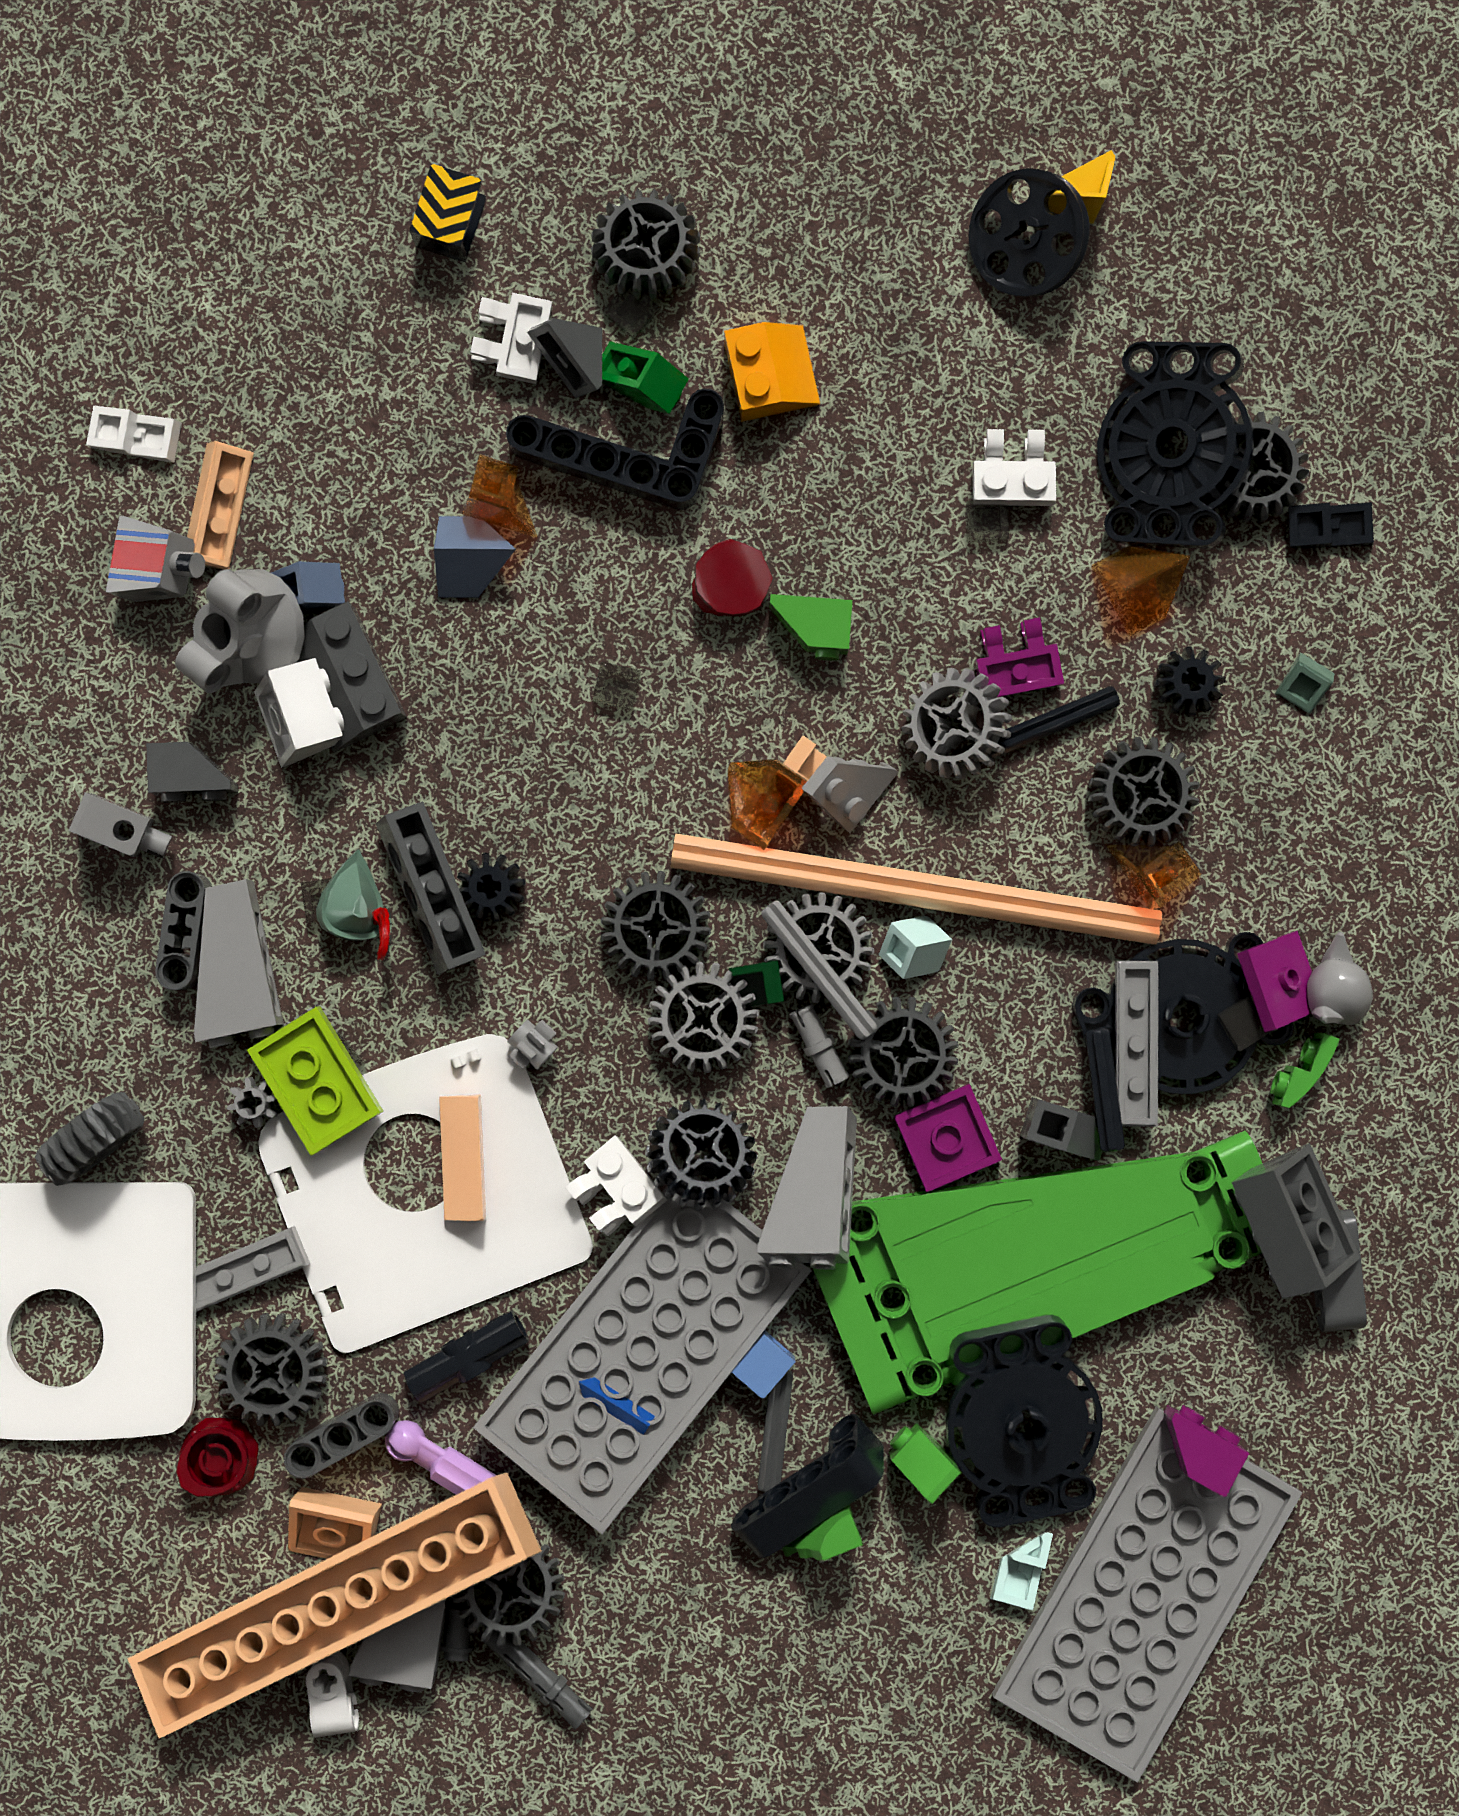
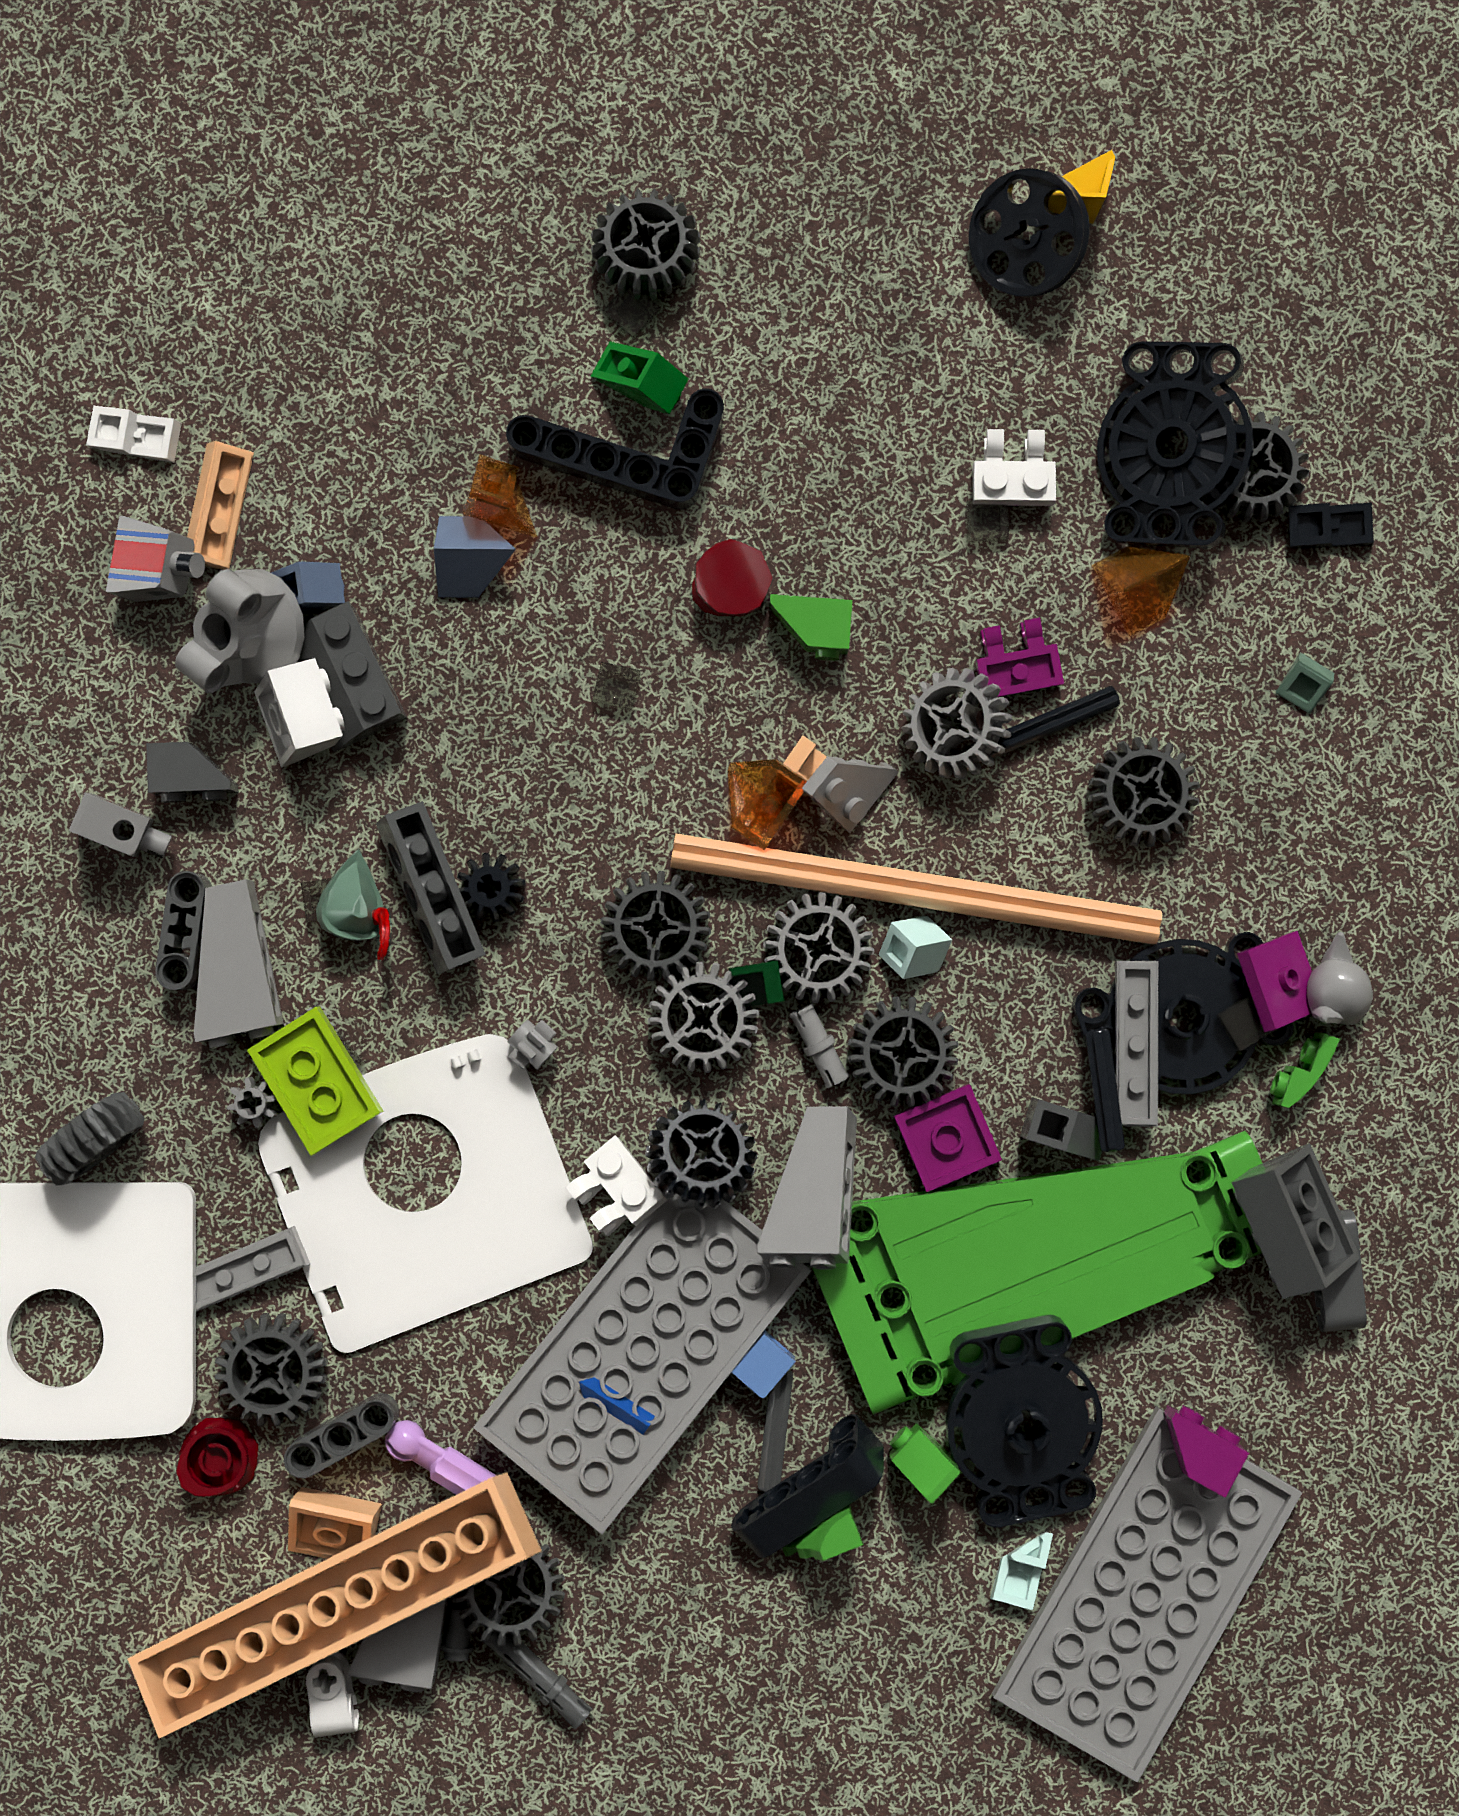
black piece [403,1309,529,1404] -> none
piece [409,164,486,263] -> none
light nougat slope [439,1094,486,1221] -> none
white plate [470,293,552,384] -> none
dark grey slope [527,318,602,398] -> none
light orange slope [724,322,820,422] -> none
light grey axle [761,901,877,1040] -> none
clear orange slope [1105,841,1202,909] -> none
black gear [1154,646,1226,717] -> none

